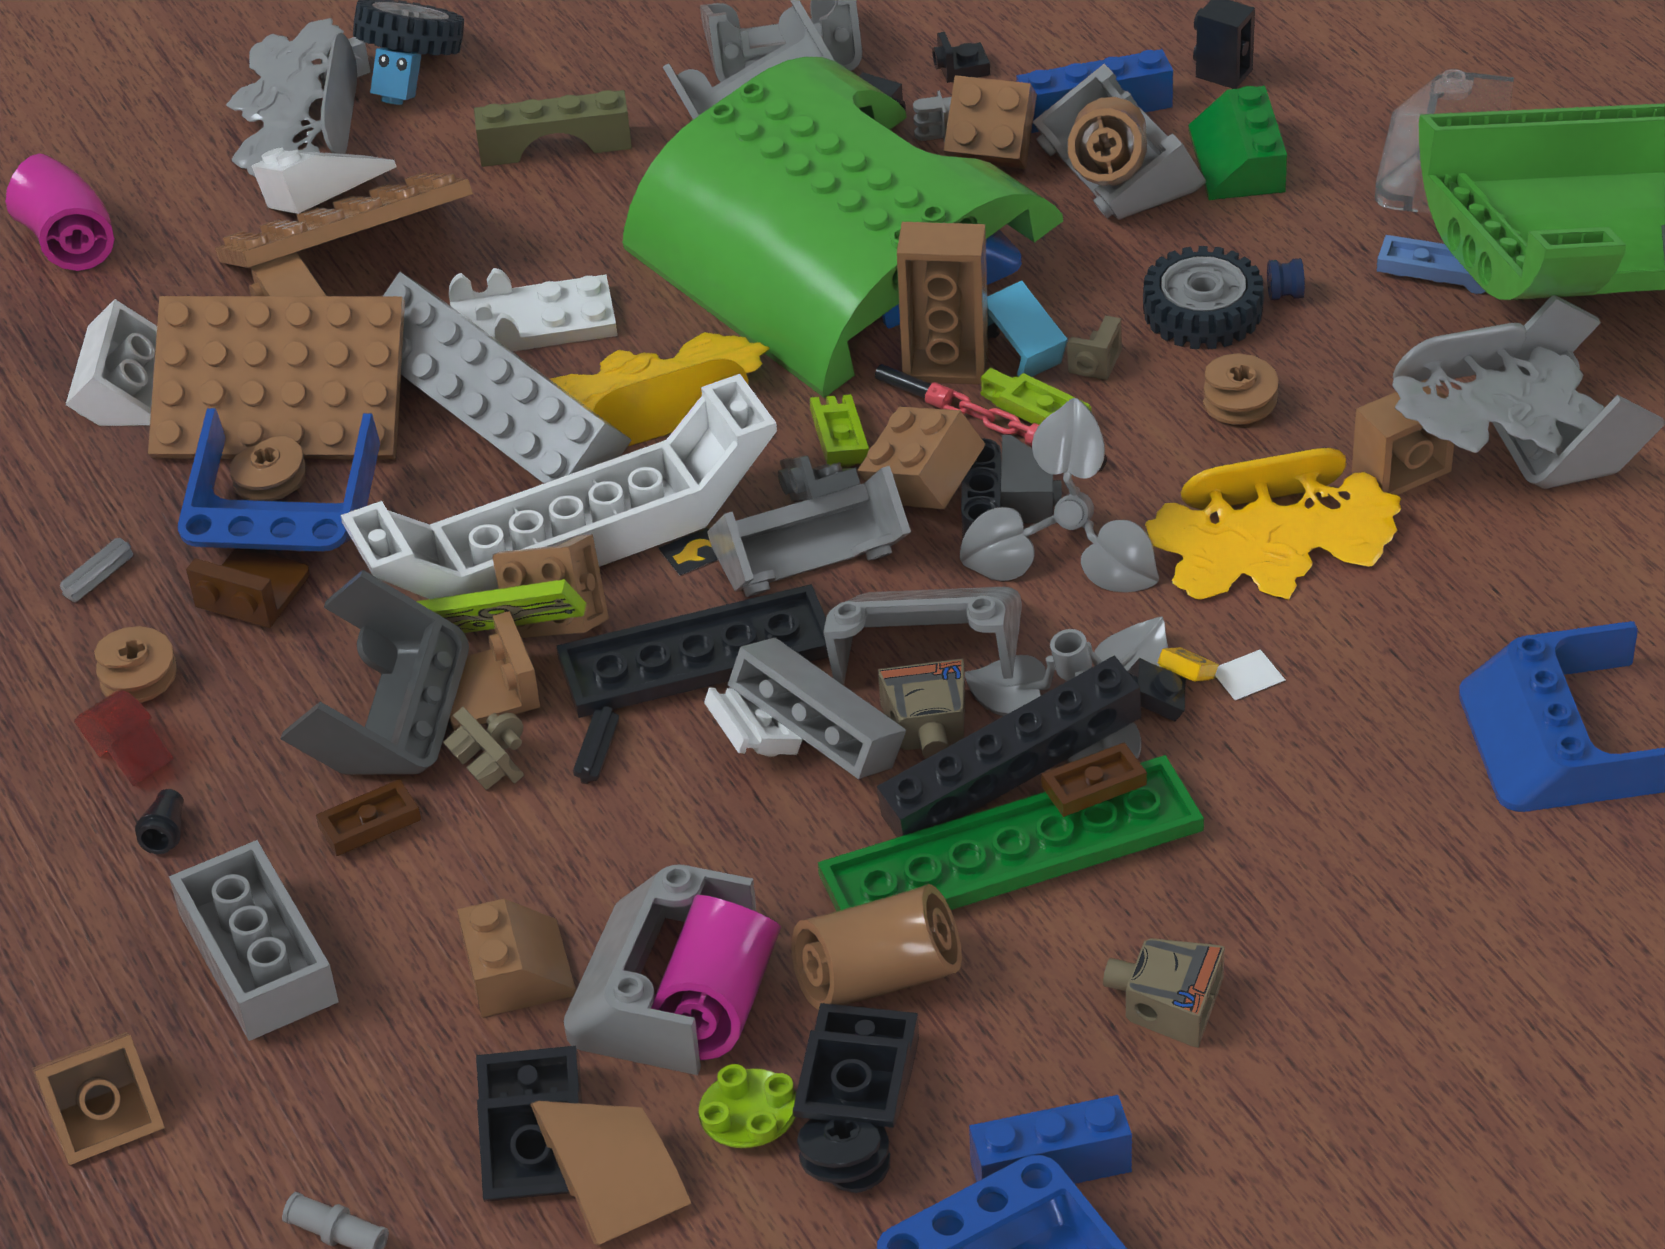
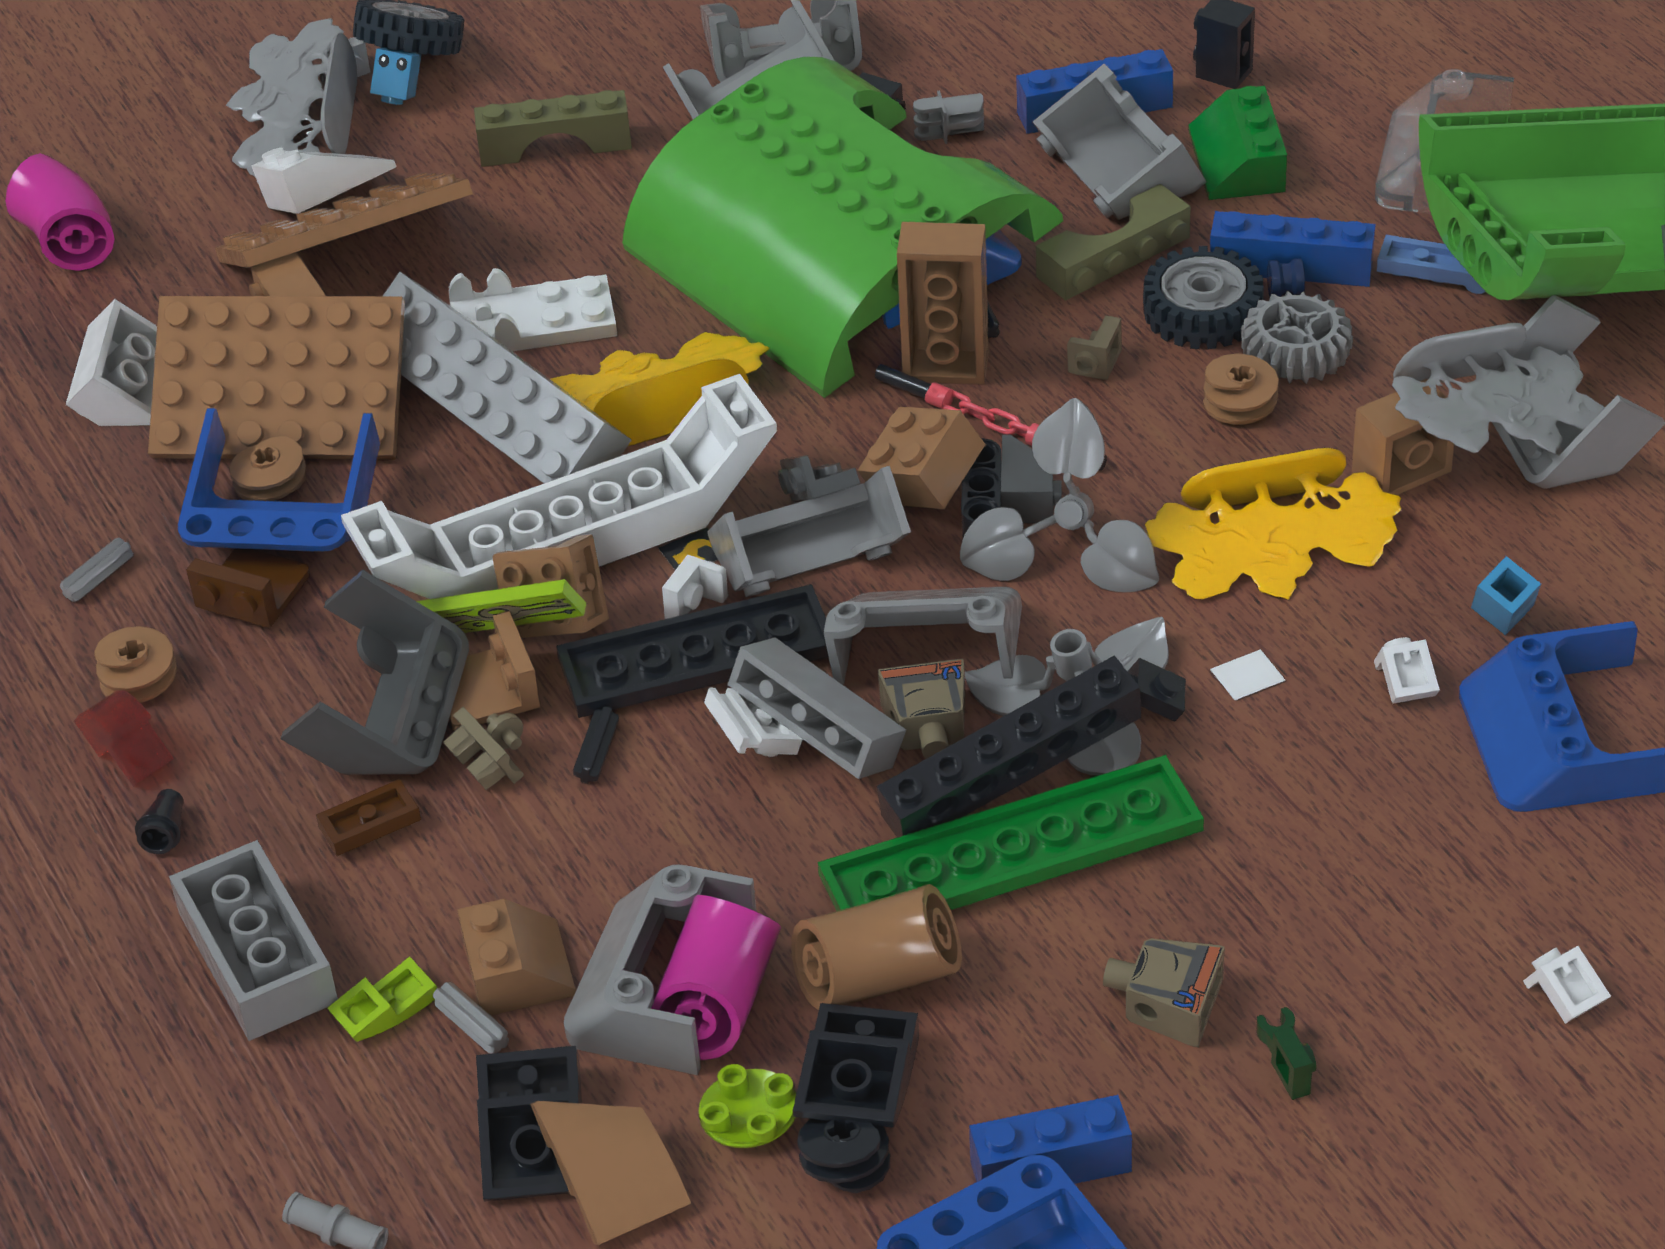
medium nougat slope [32,1032,165,1165] -> none
lime hinge [810,394,869,467] -> none
black bracket [932,32,990,83] -> none
medium nougat brick [943,75,1037,169] -> none
lime hinge [980,368,1091,425] -> none
medium azure panel [987,281,1068,377] -> none
reddish brown plate [1041,742,1147,817] -> none
medium nougat brick [1068,97,1147,186] -> none
yellow tile [1157,647,1219,682] -> none
none -> lime slope [327,956,438,1042]
none -> light grey axle [433,982,509,1054]
none -> white bracket [662,555,728,619]
none -> olive arch [1036,184,1191,301]
none -> blue brick [1210,211,1376,287]
none -> light grey gear [1241,291,1353,384]
none -> dark green plate [1256,1007,1317,1100]
none -> white bracket [1374,637,1440,704]
none -> dark azure brick [1471,556,1541,636]
none -> white bracket [1523,946,1611,1024]

